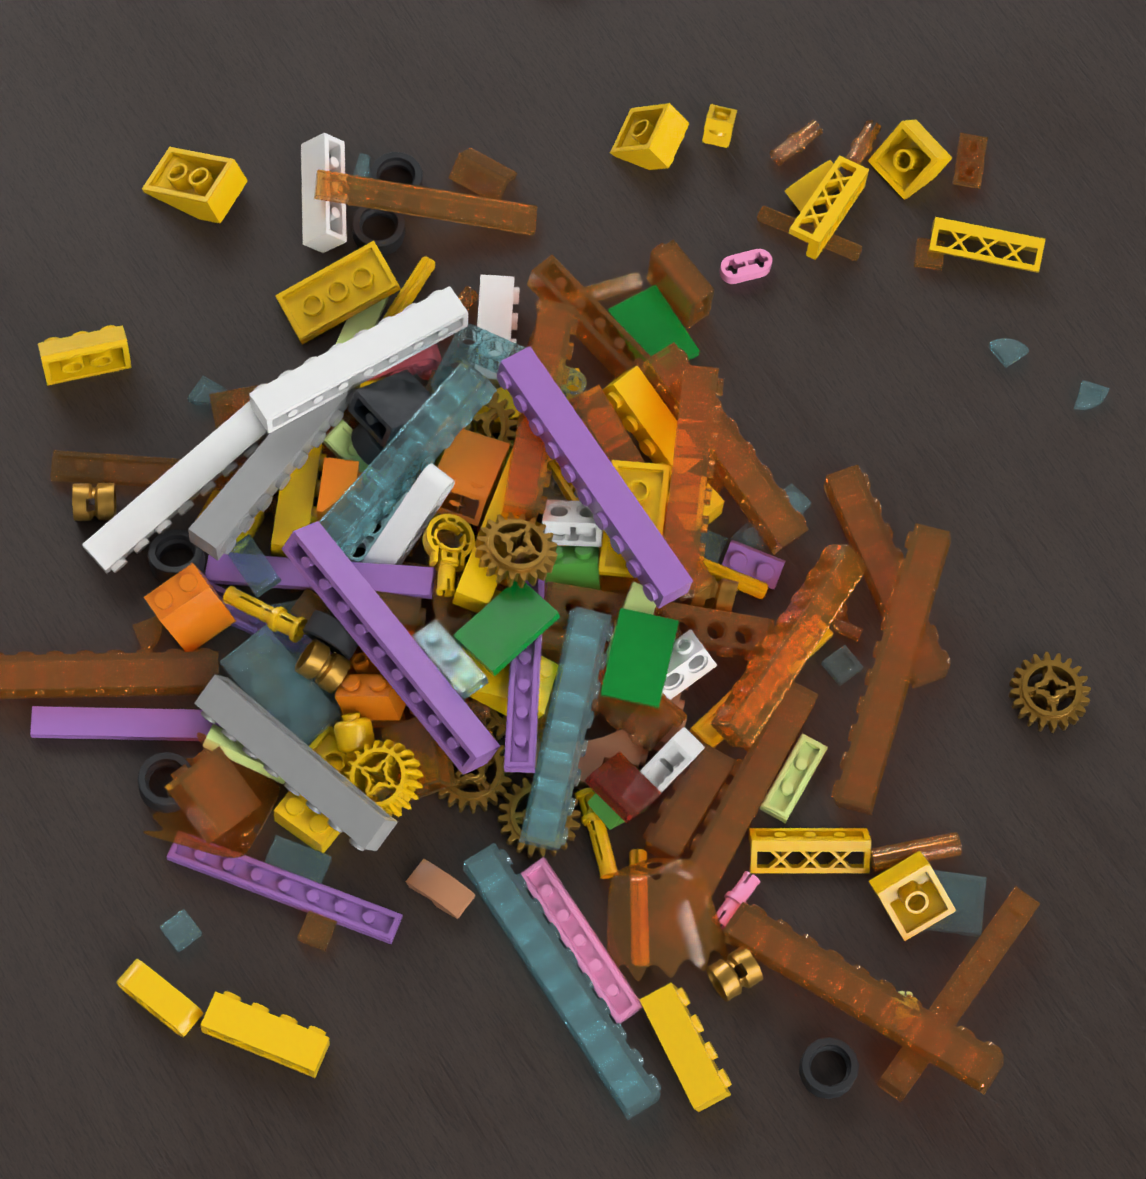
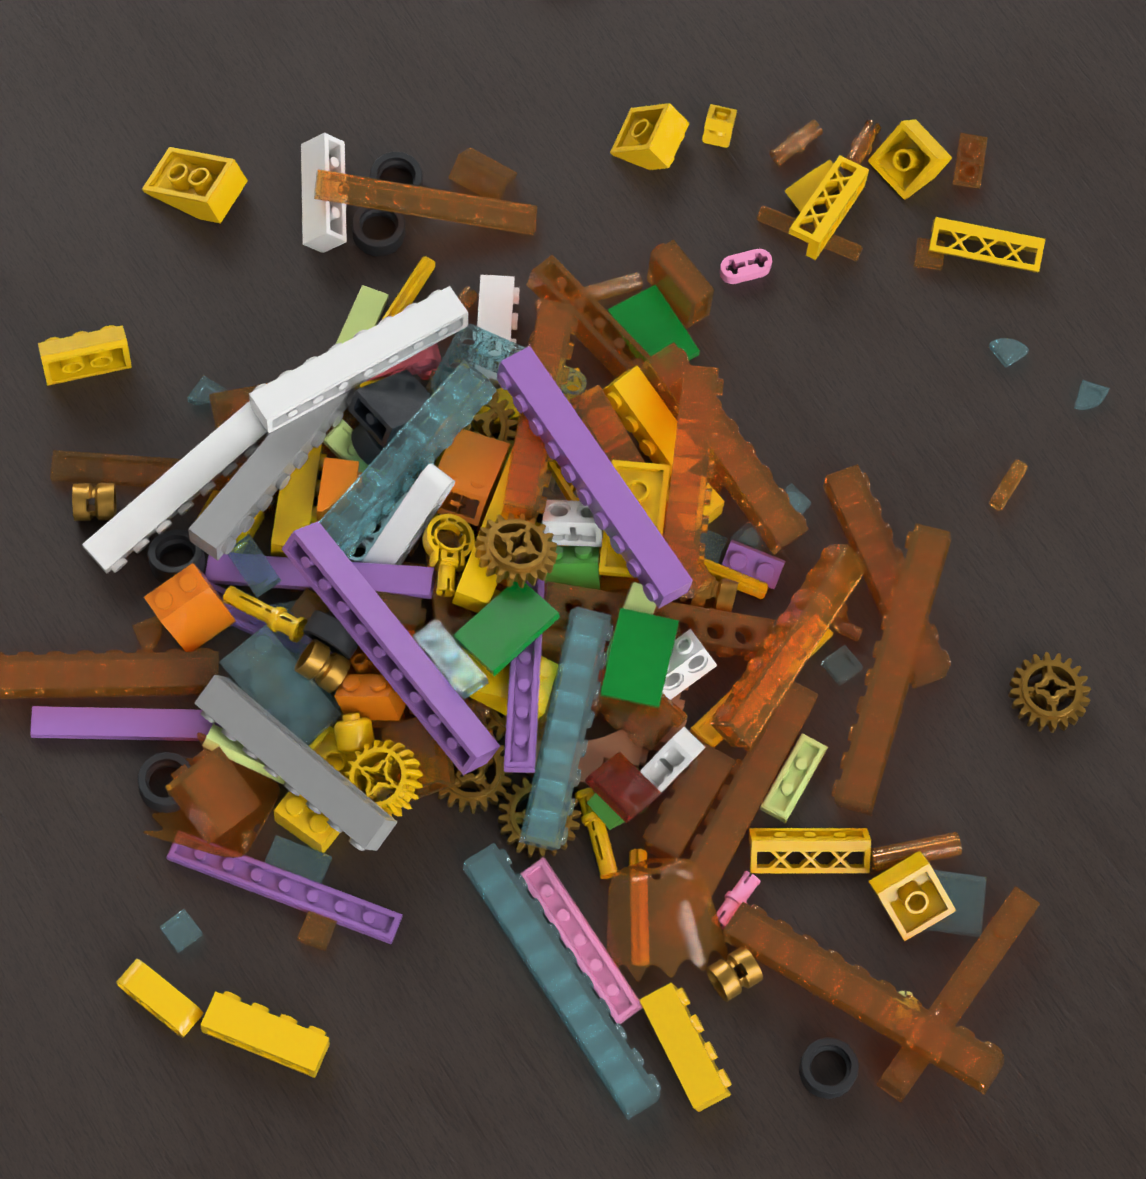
yellow tile [275,241,401,345] -> none
clear light blue tile [352,153,370,192] -> none
nougat slope [406,858,475,919] -> none
none -> clear orange axle [989,459,1028,511]

